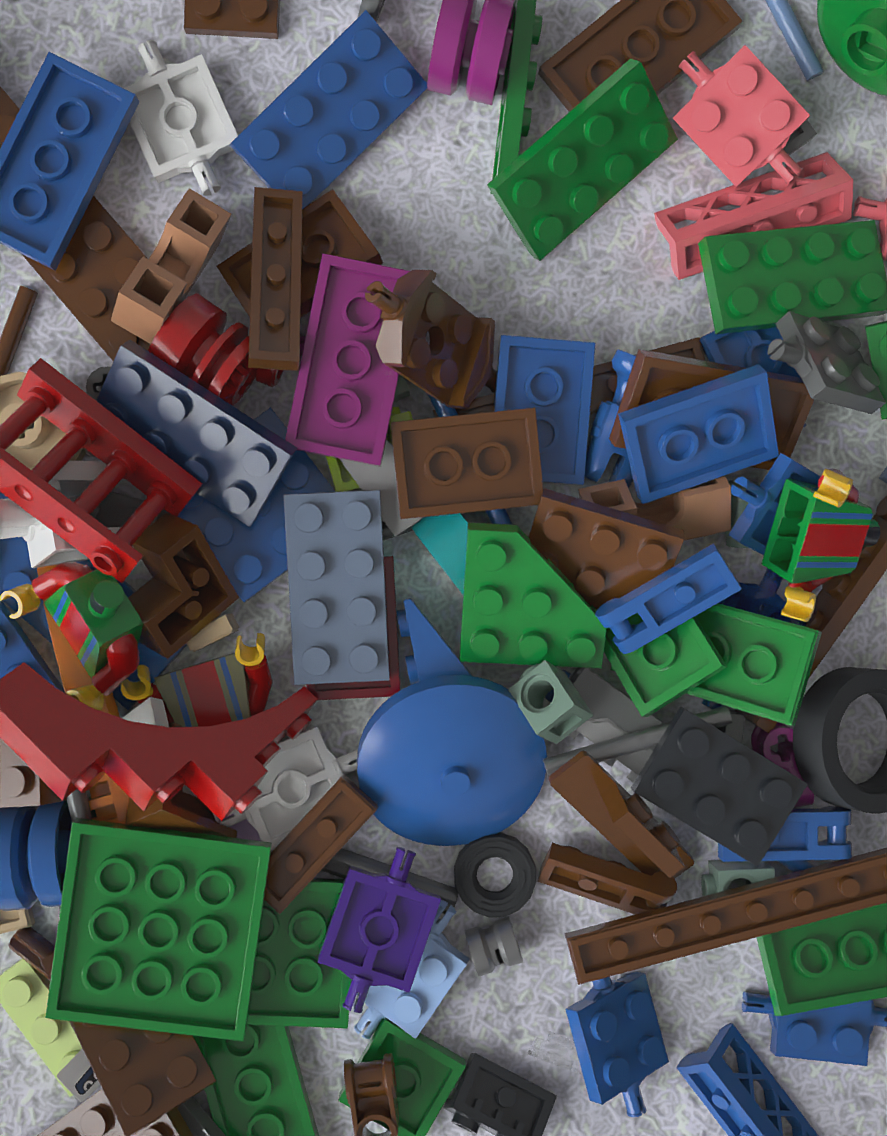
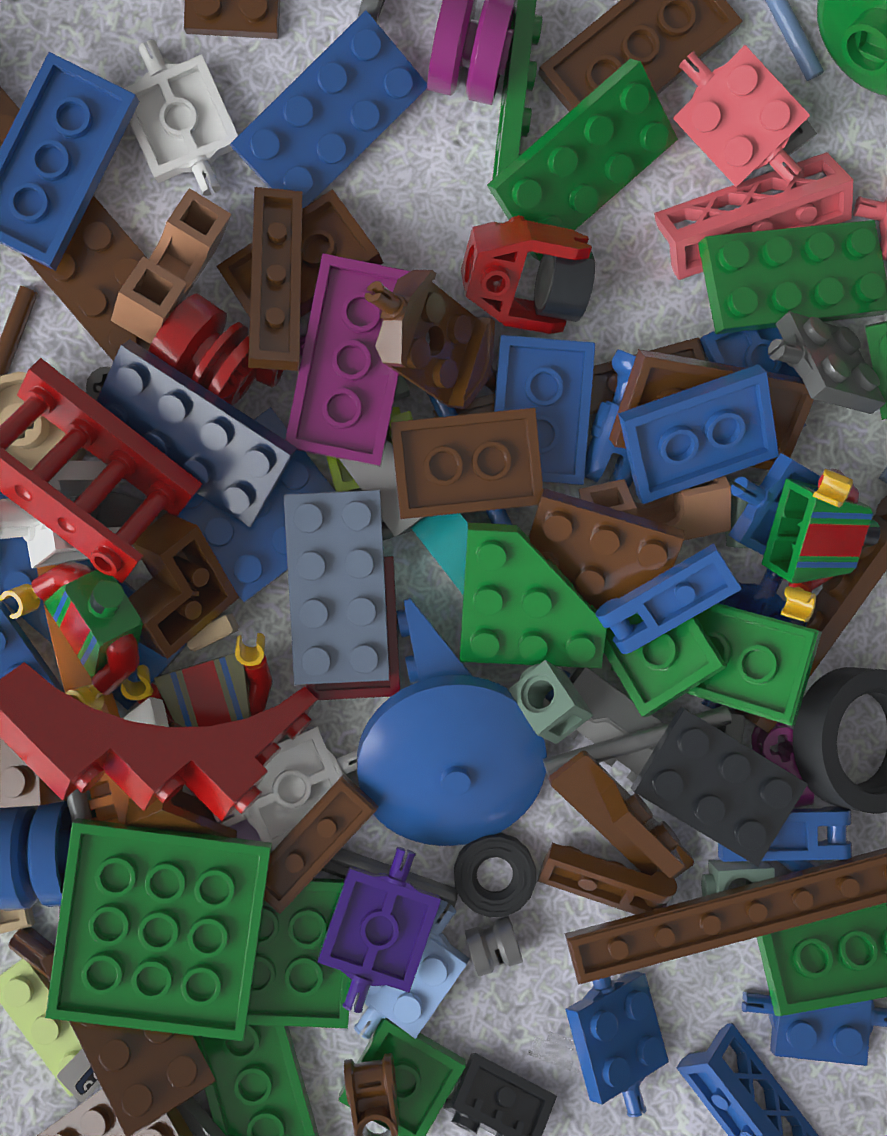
none -> red piece [461,215,595,334]

